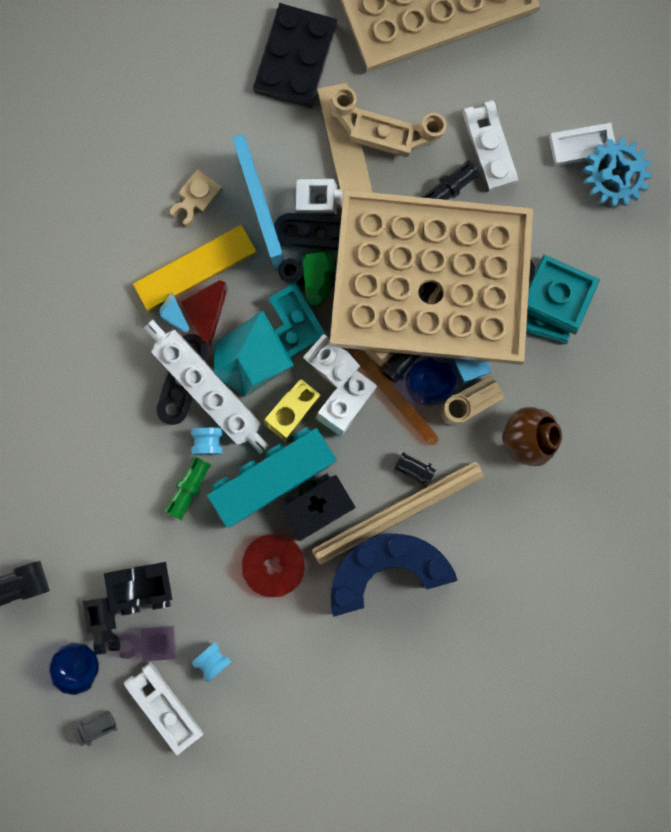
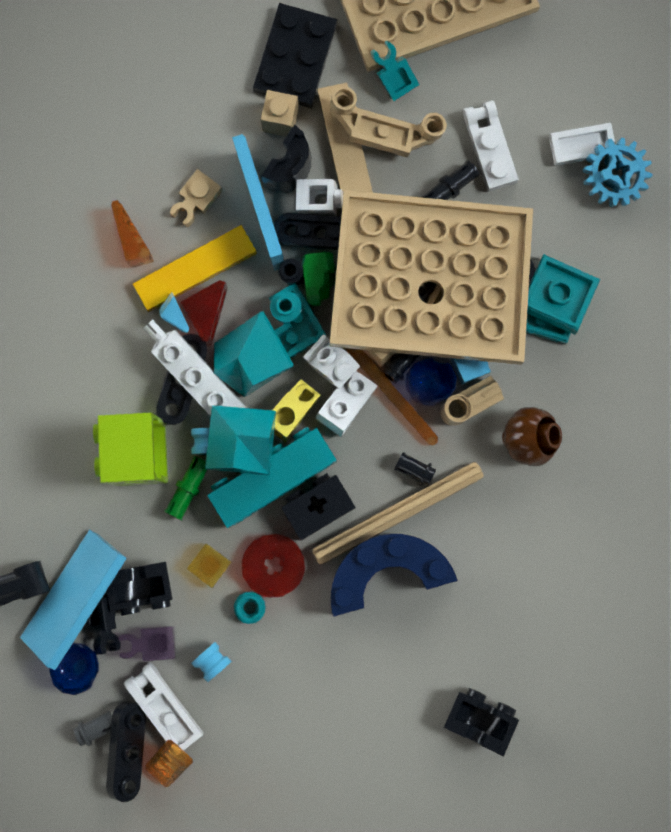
none -> medium azure tile [20,529,126,670]
none -> lime piece [93,412,168,486]
none -> black plate [106,701,146,802]
none -> clear orange slope [111,200,154,268]
none -> clear orange slope [145,739,193,787]
none -> clear yellow plate [187,543,232,588]
none -> teal slope [205,405,276,475]
none -> teal plate [234,592,266,624]
none -> tan brick [261,90,299,136]
none -> black cylinder [261,124,312,193]
none -> teal plate [270,291,302,323]
none -> teal plate [371,41,420,101]
none -> black cylinder [444,688,519,757]

